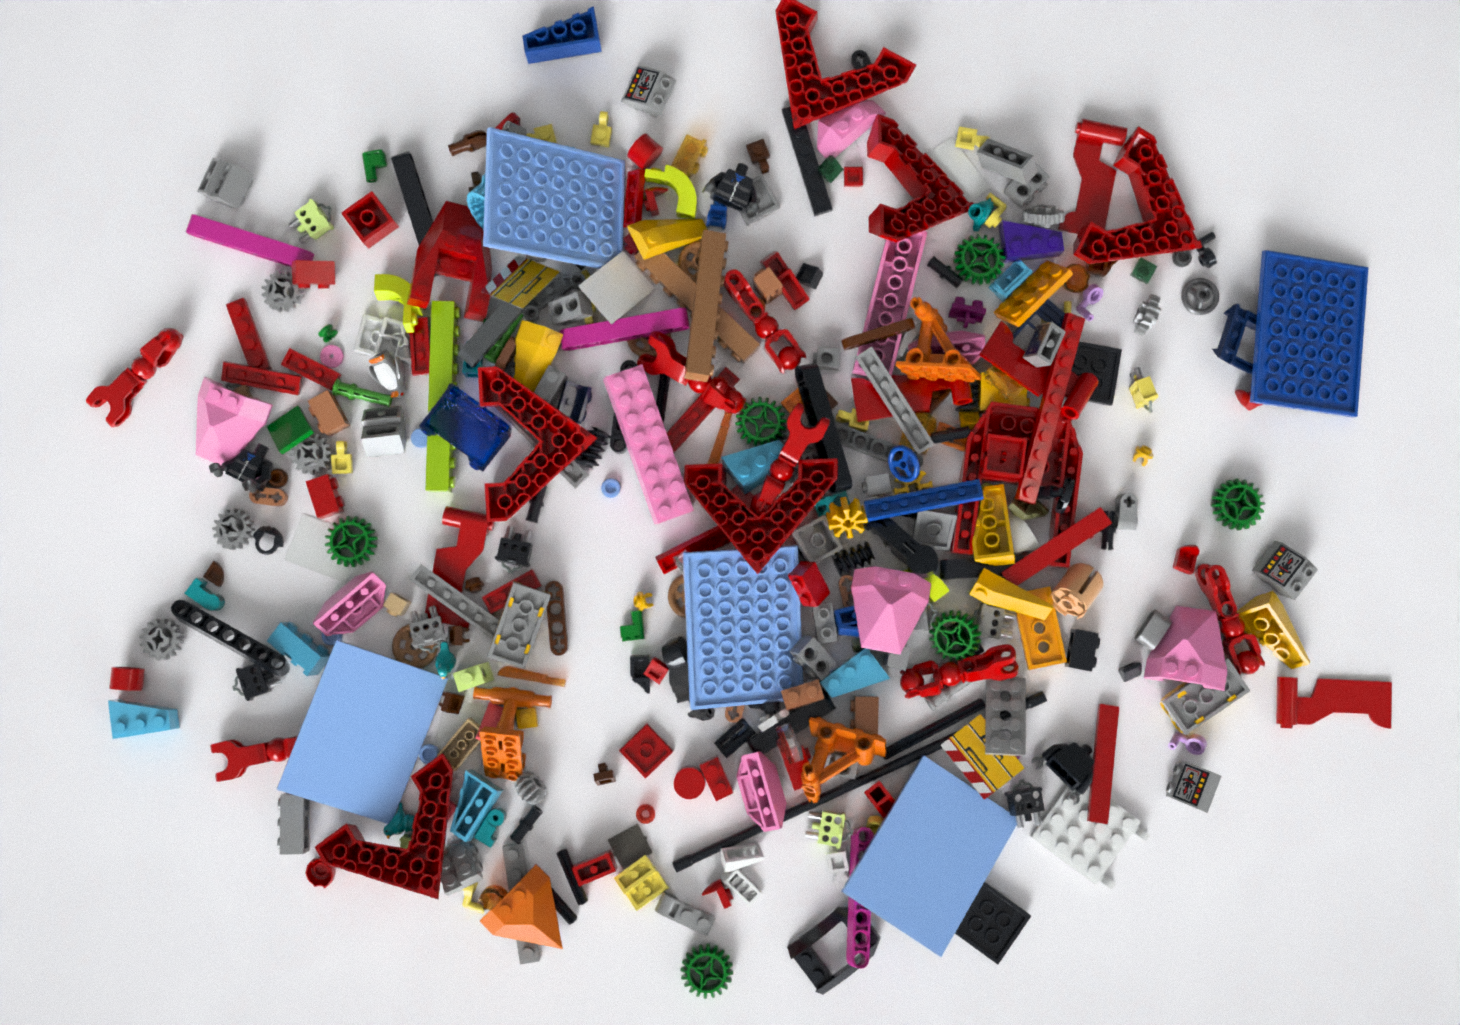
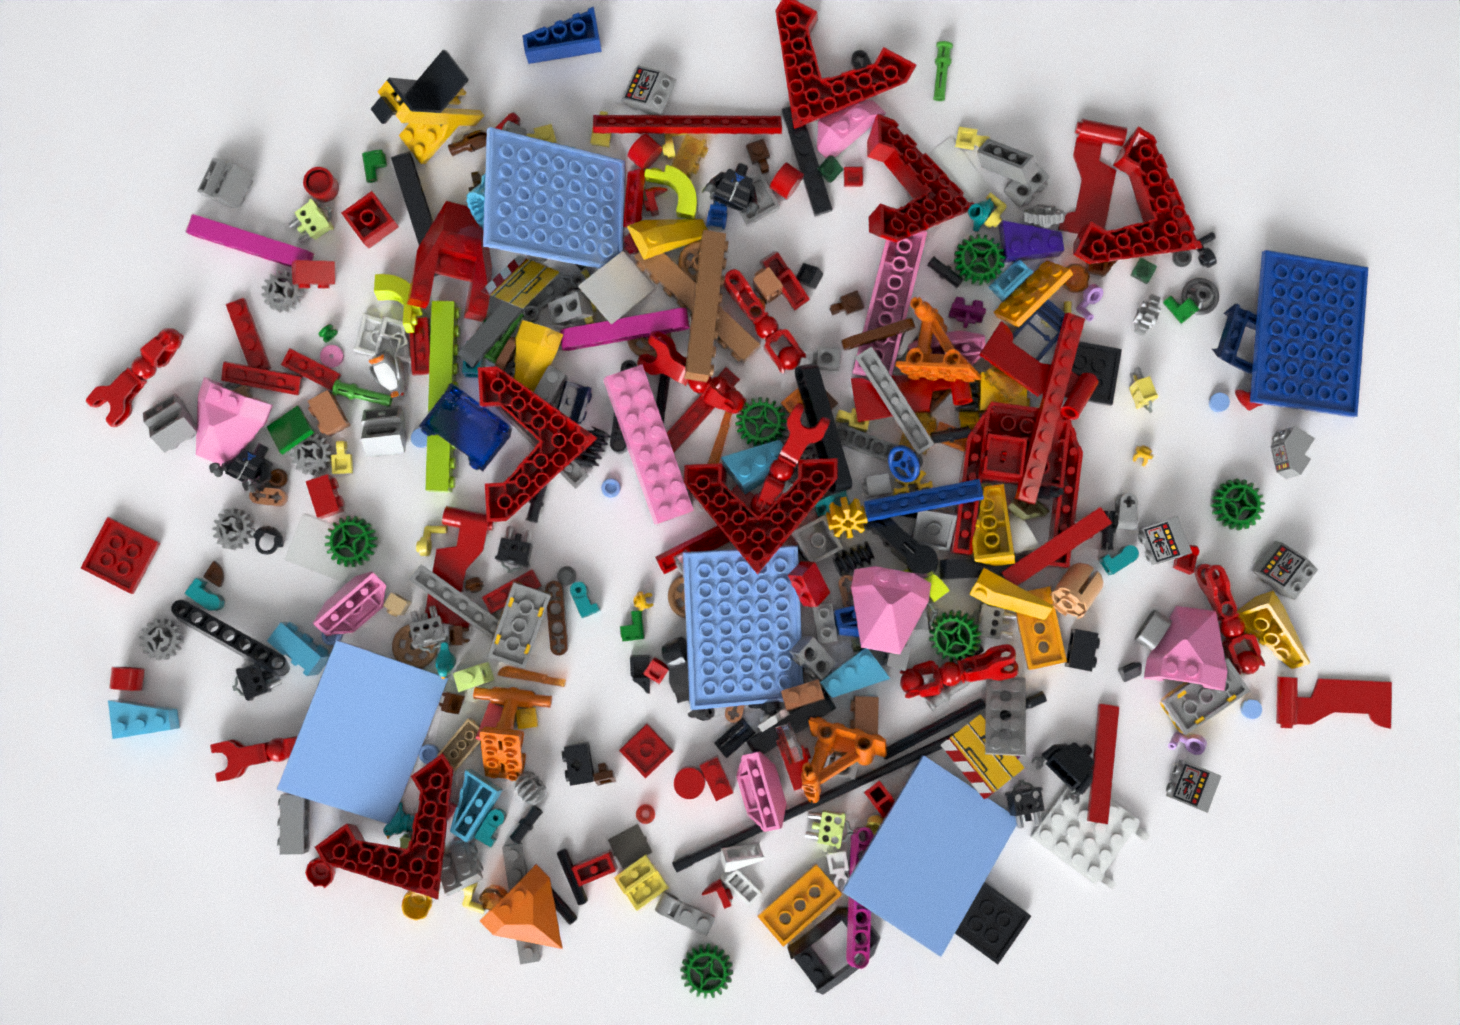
light grey brick [1022,322,1066,367] -> none
black tile [1055,476,1075,514] -> none
none -> red plate [81,517,161,594]
none -> light grey piece [143,393,197,453]
none -> red piece [303,167,339,202]
none -> piece [371,50,485,164]
none -> yellow hair [401,891,433,921]
none -> light yellow plate [416,525,448,556]
none -> dark grey plate [557,566,577,585]
none -> black brick [562,742,594,786]
none -> teal leg [570,582,601,619]
none -> red plate [593,115,782,135]
none -> light yellow plate [662,133,687,159]
none -> light orange plate [757,864,842,947]
none -> red piece [770,162,804,200]
none -> reddish brown plate [829,290,865,316]
none -> bright green pin [933,41,953,101]
none -> teal leg [1098,545,1139,576]
none -> light grey piece [1138,516,1192,565]
none -> green piece [1162,295,1199,324]
none -> light blue tile [1209,392,1230,412]
none -> light blue tile [1240,699,1262,719]
none -> light grey piece [1270,426,1315,479]

